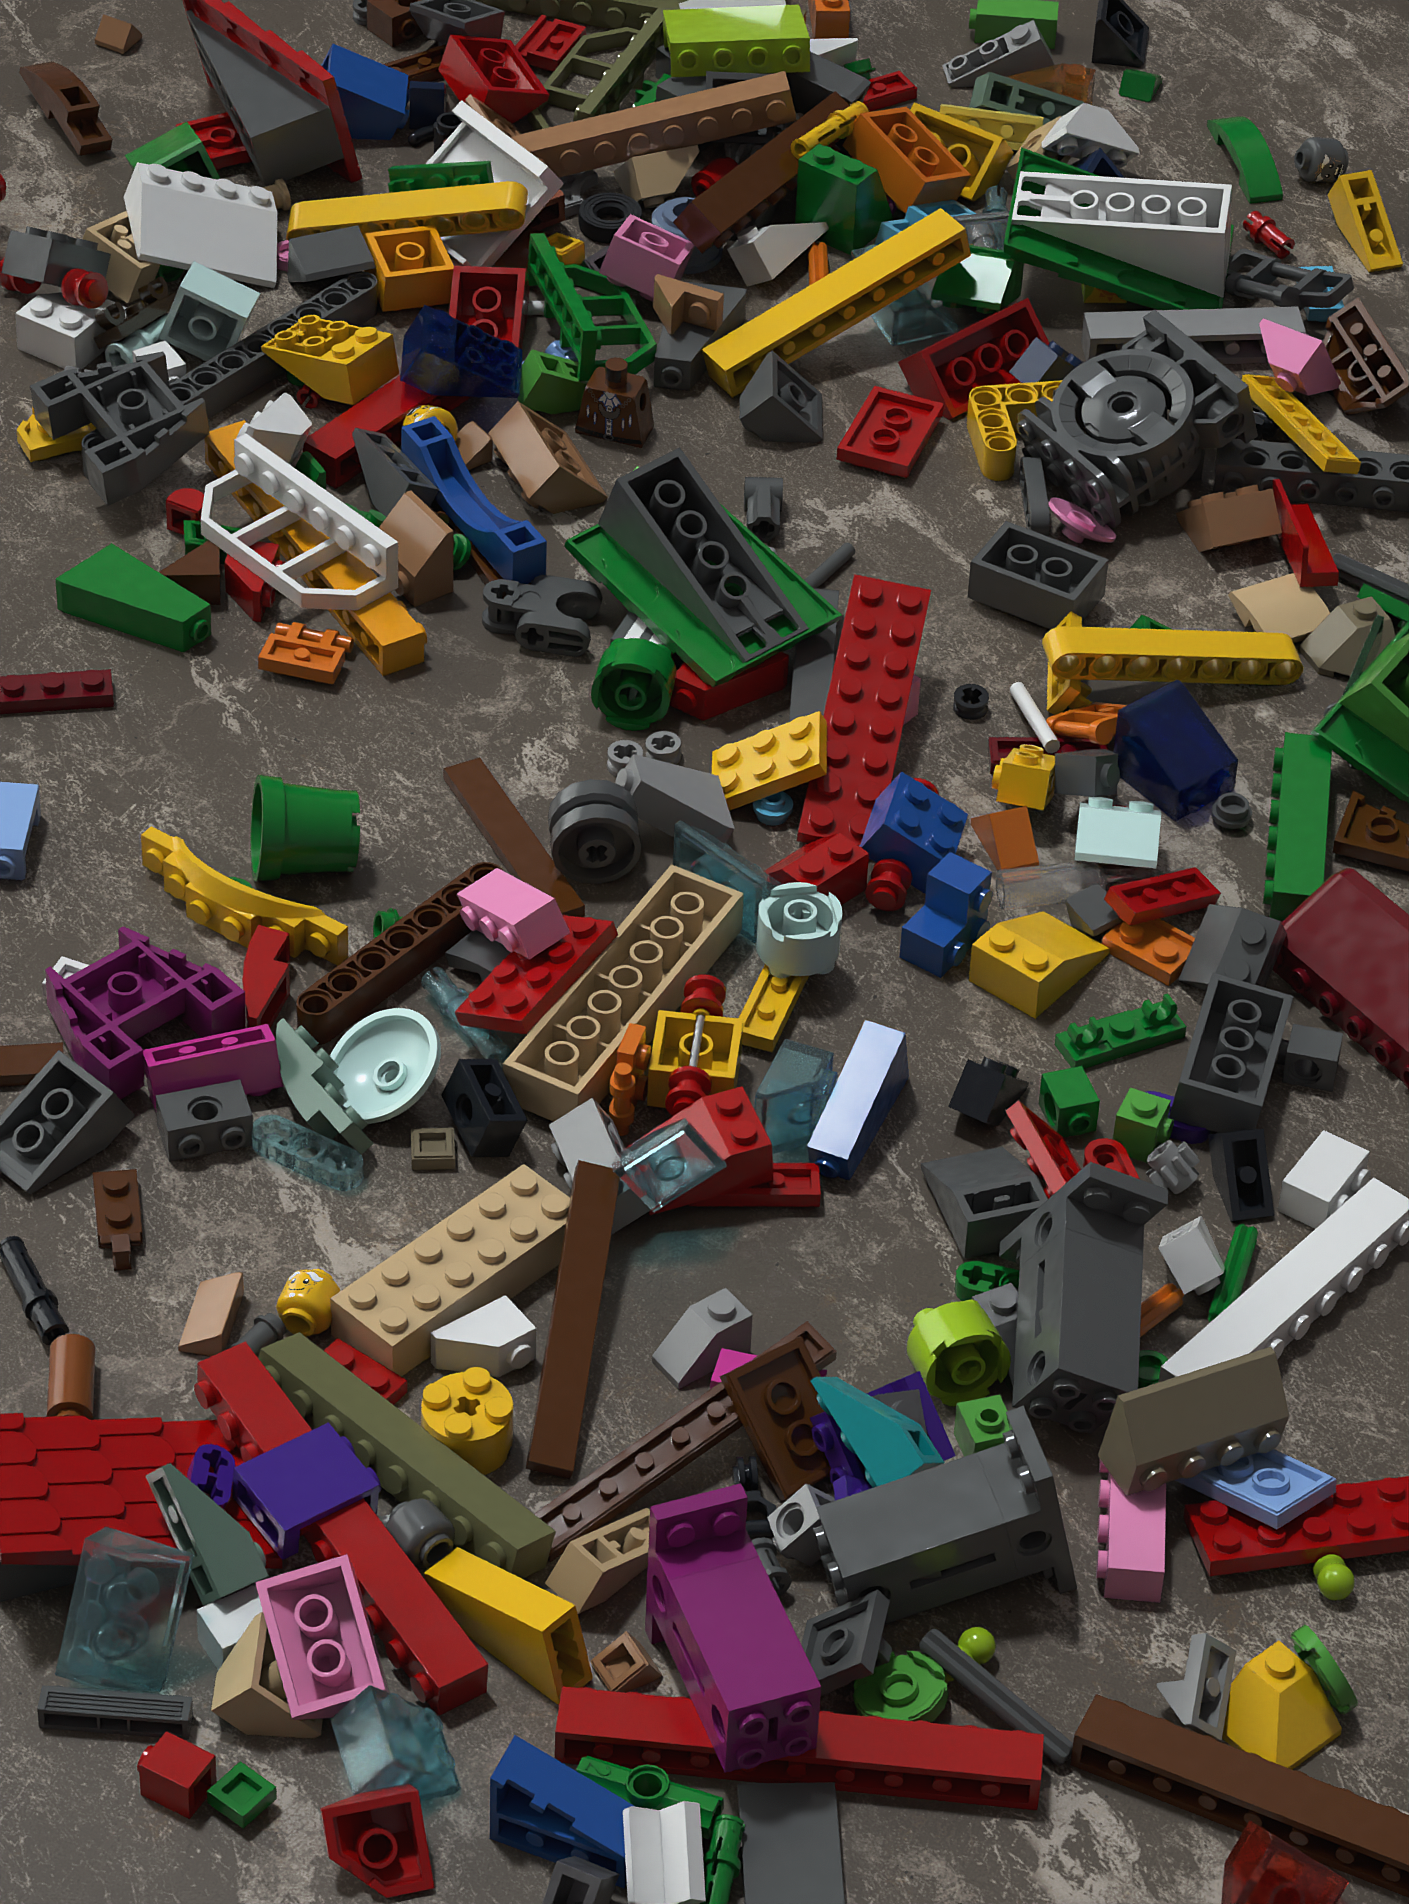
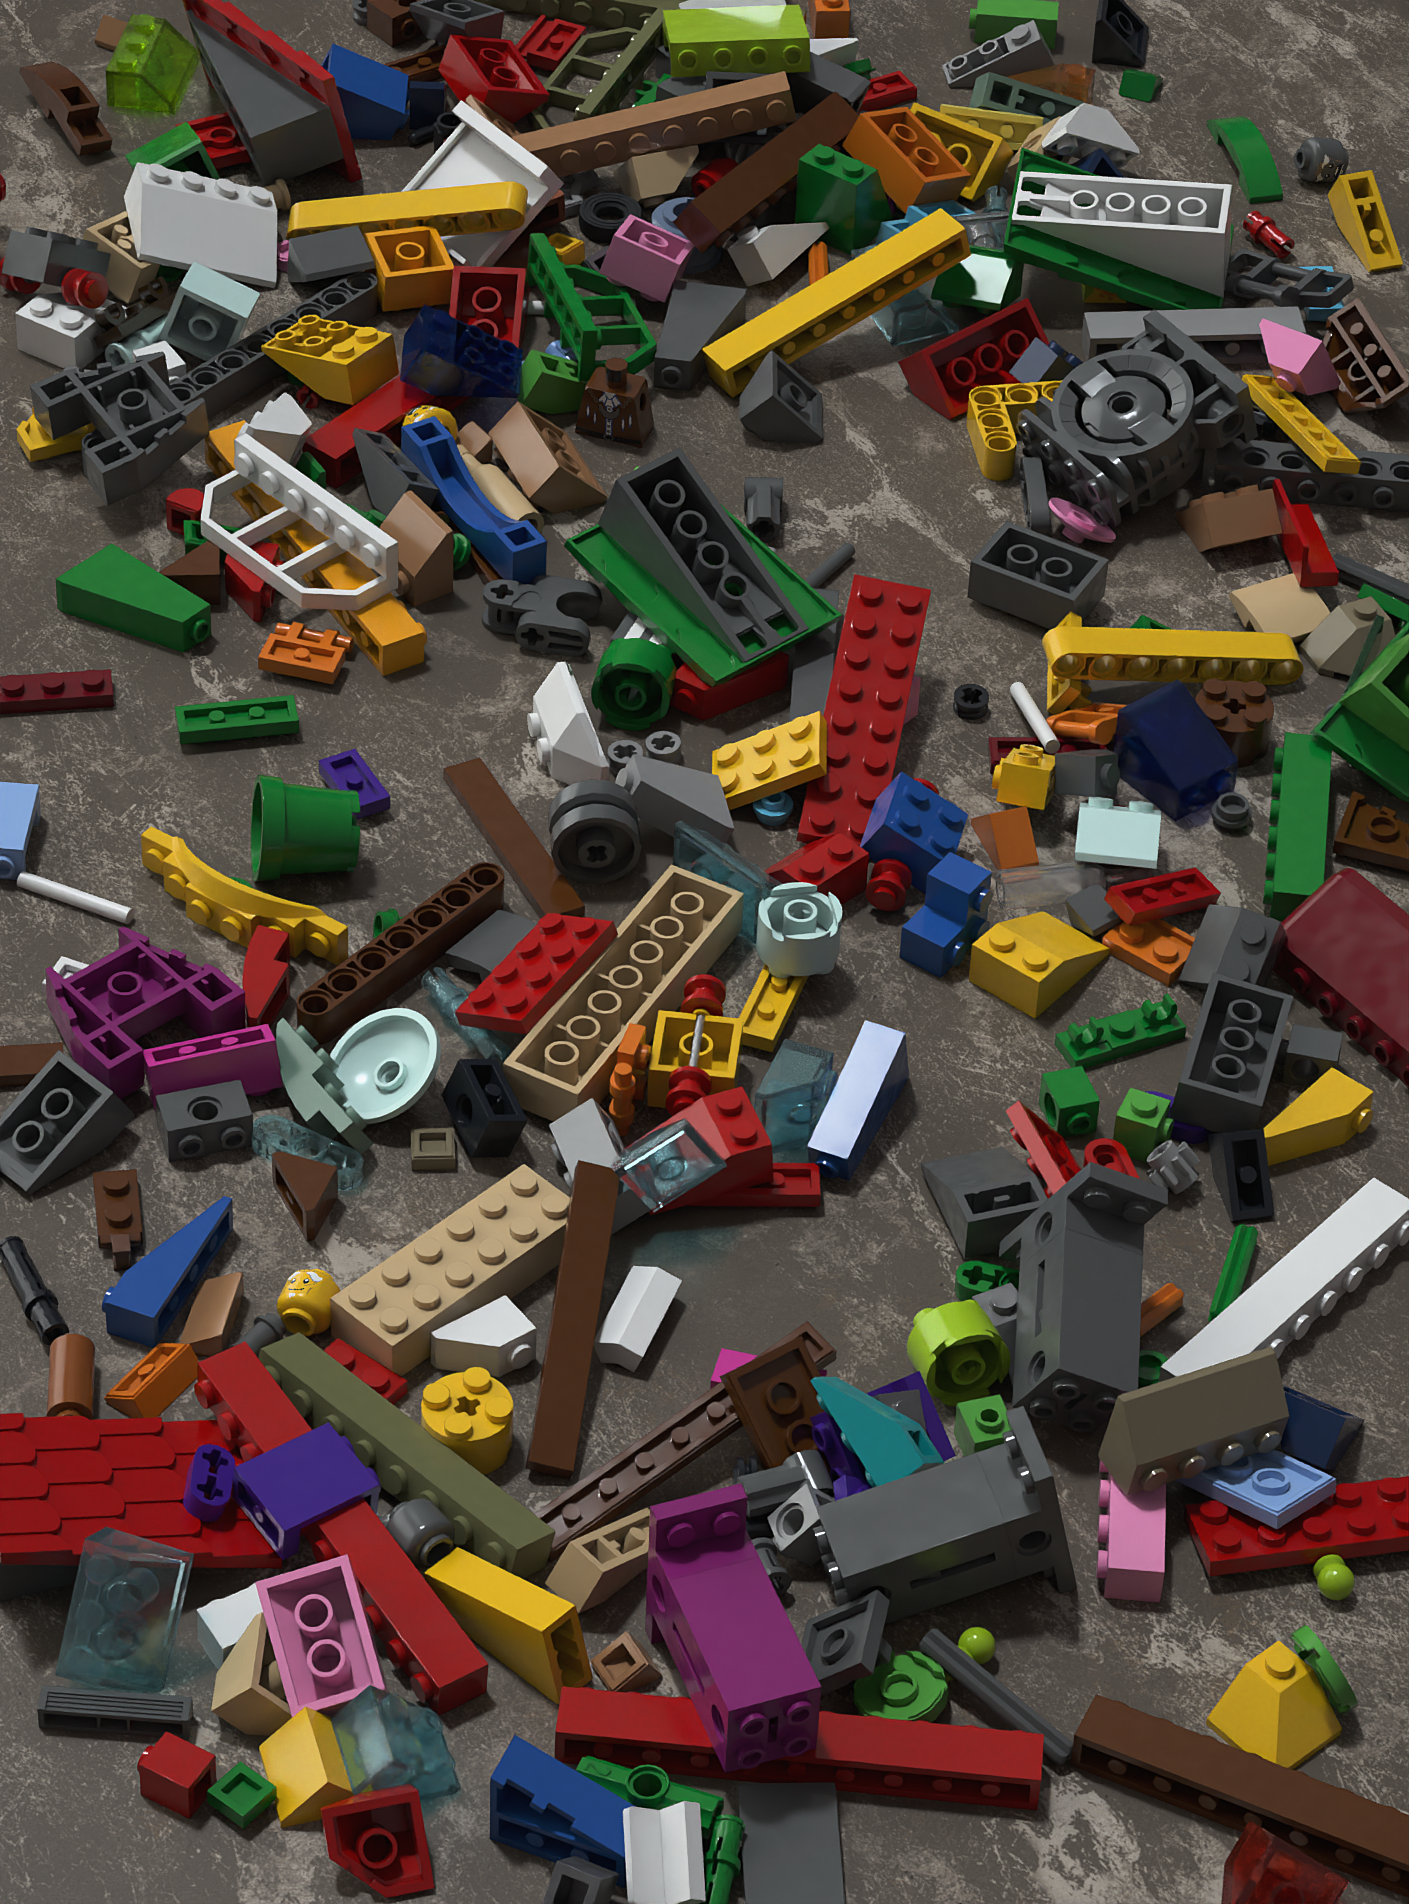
sand green slope [146,1463,269,1606] -> none
green plate [388,161,494,193] -> none
bright pink brick [457,868,570,959] -> none
light grey slope [652,1288,753,1389] -> none
medium nougat slope [653,274,724,335] -> none
yellow pin [791,101,869,160] -> none
red plate [836,386,944,478] -> none
black slope [948,1056,1029,1126] -> none
light grey slope [1156,1633,1237,1741] -> none
white slope [1158,1216,1225,1295] -> none
white brick [1278,1130,1371,1229] -> none
none -> white bar [17,871,134,924]
none -> blue slope [102,1196,233,1348]
none -> orange slope [104,1343,199,1418]
none -> clear neon green slope [106,14,200,114]
none -> green plate [175,695,299,744]
none -> yellow slope [259,1706,373,1828]
none -> reddish brown slope [272,1151,338,1242]
none -> dark purple plate [319,749,390,819]
none -> tan piece [457,444,544,533]
none -> white wedge [527,661,609,785]
none -> white piece [594,1266,682,1372]
none -> dark grey piece [737,1450,835,1518]
none -> reddish brown brick [1190,678,1274,768]
none -> yellow slope [1263,1067,1374,1166]
none -> dark blue slope [1280,1385,1364,1470]

